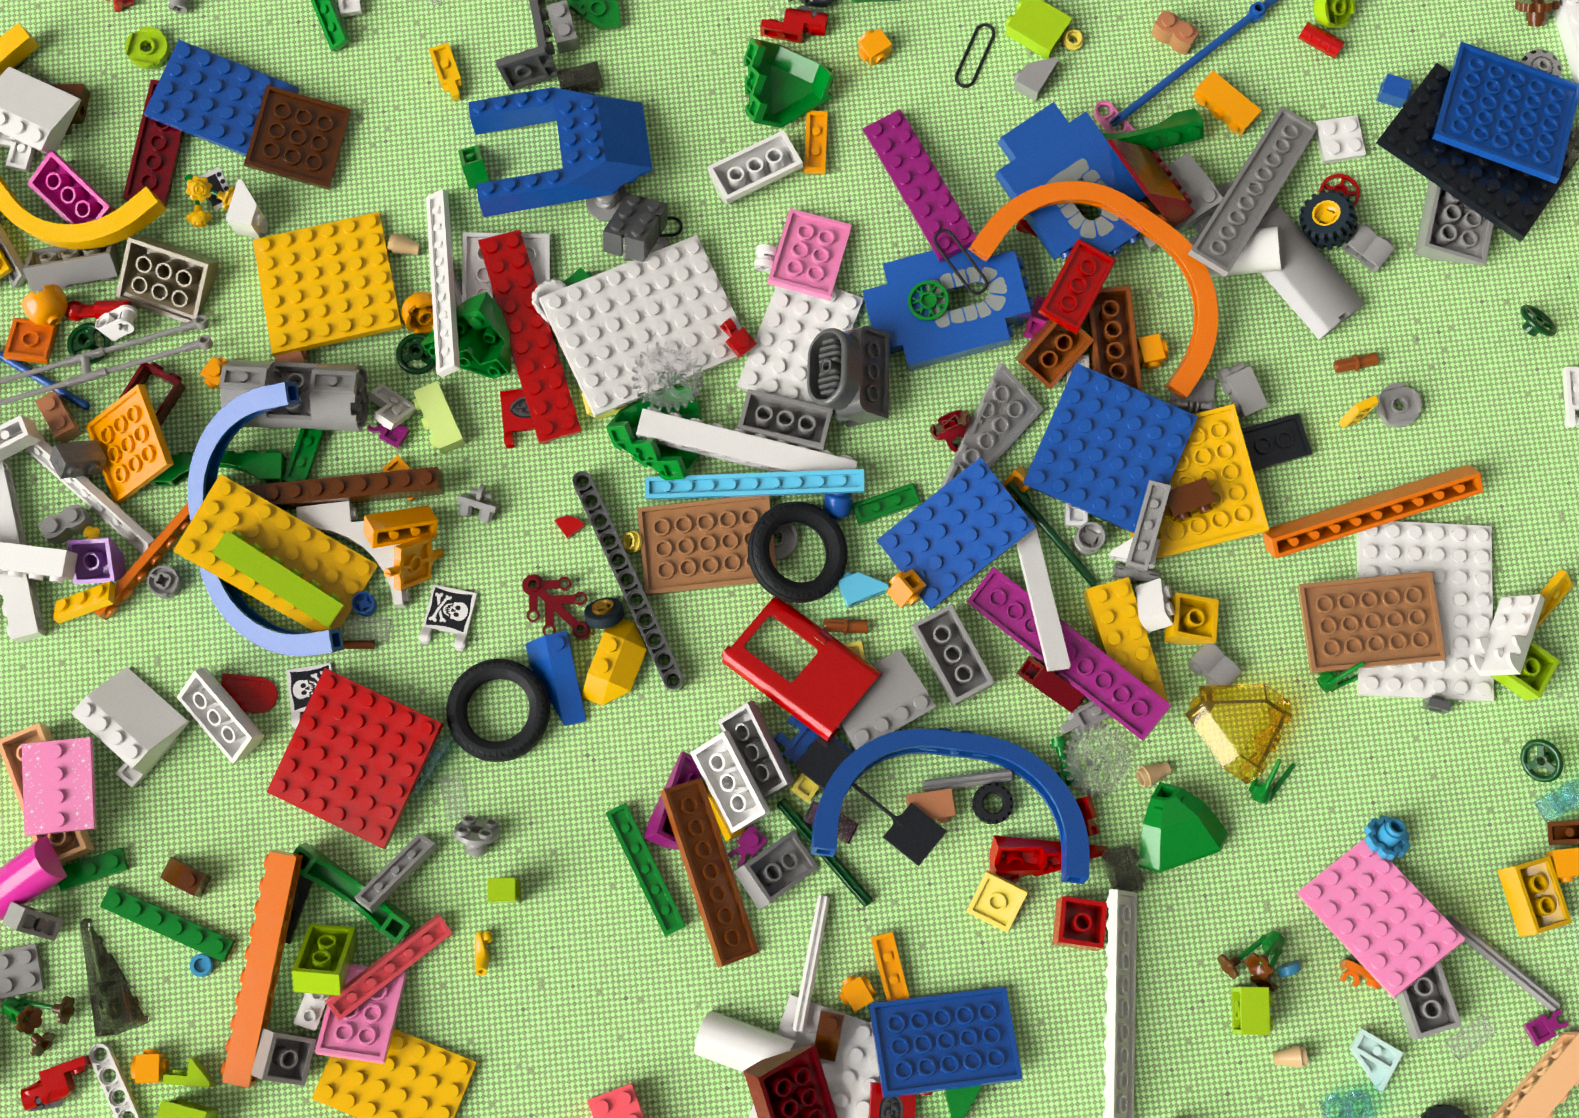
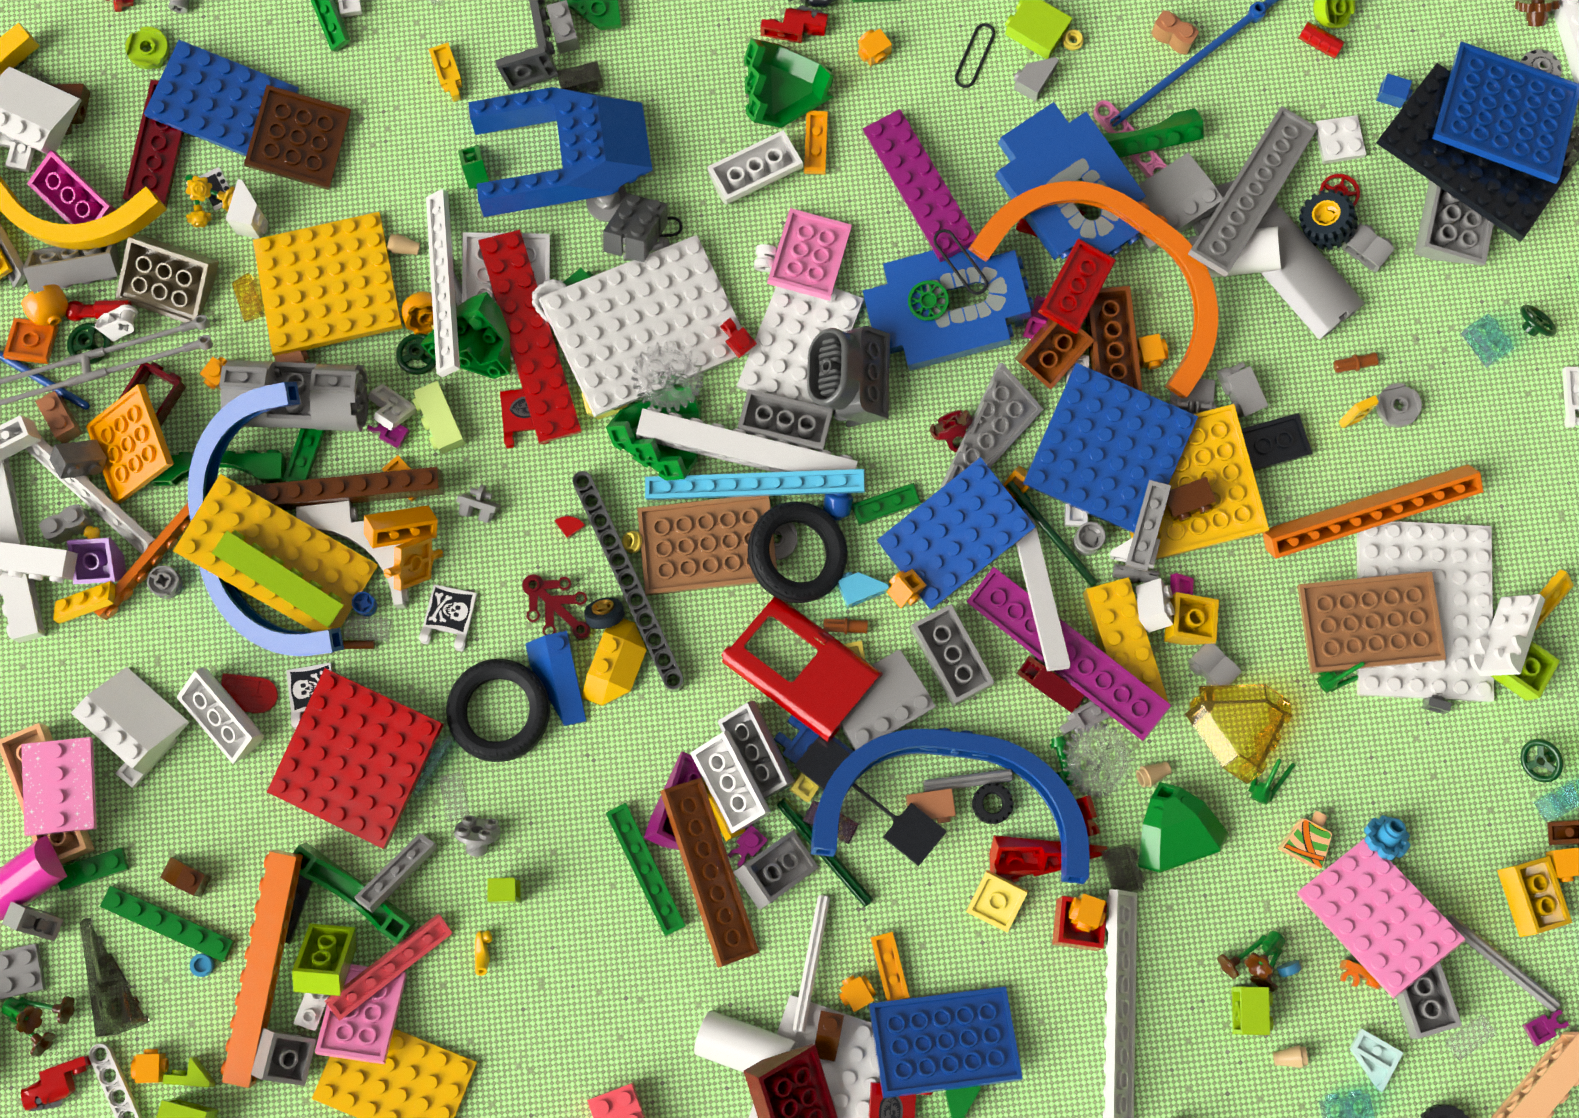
dark red slope [1107,139,1195,228] -> none
light orange brick [1193,71,1262,136] -> none
none -> clear yellow slope [232,272,265,322]
none -> light orange brick [1069,893,1106,932]
none -> dark pink plate [1170,573,1194,595]
none -> torso [1278,811,1332,870]
none -> clear light blue brick [1461,314,1514,368]

